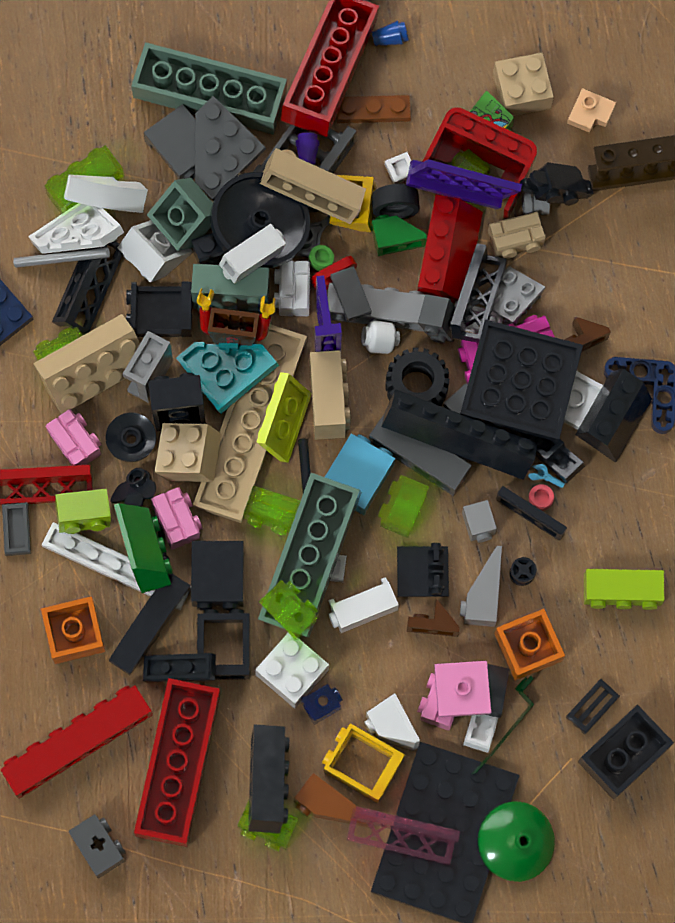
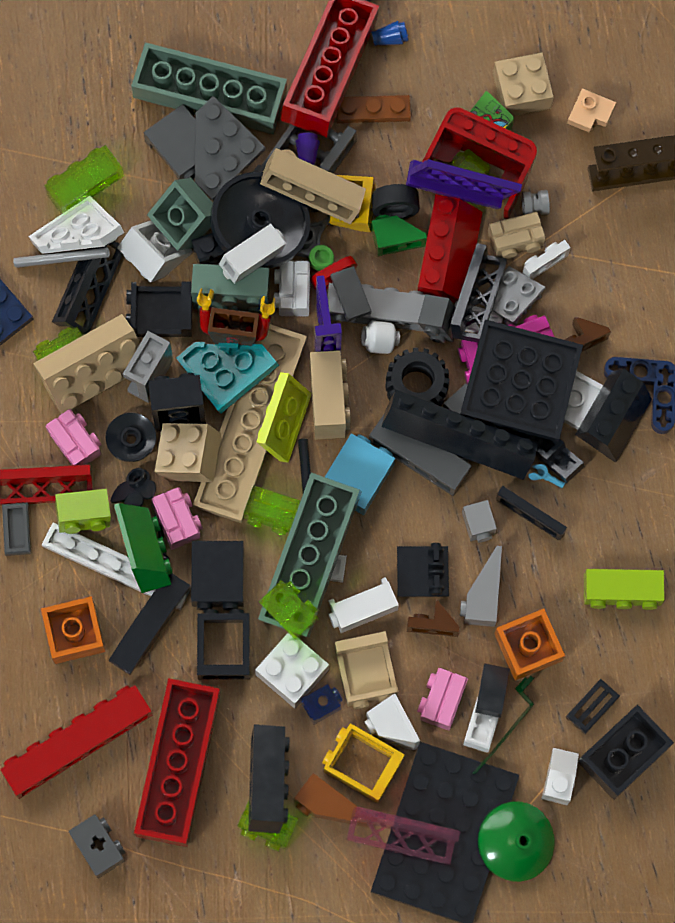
white slope [64,175,148,213] -> none
black tile [143,653,216,683] -> none
clear neon green brick [378,475,429,538] -> none
white plate [384,152,411,184] -> none
bright pink plate [434,661,491,718] -> none
black wheel [509,557,537,586] -> none
black hinge [519,162,594,206] -> none
coral tile [528,484,554,511] -> none
none -> tan panel [335,631,399,709]
none -> white plate [522,240,571,279]
none -> white slope [542,748,579,805]

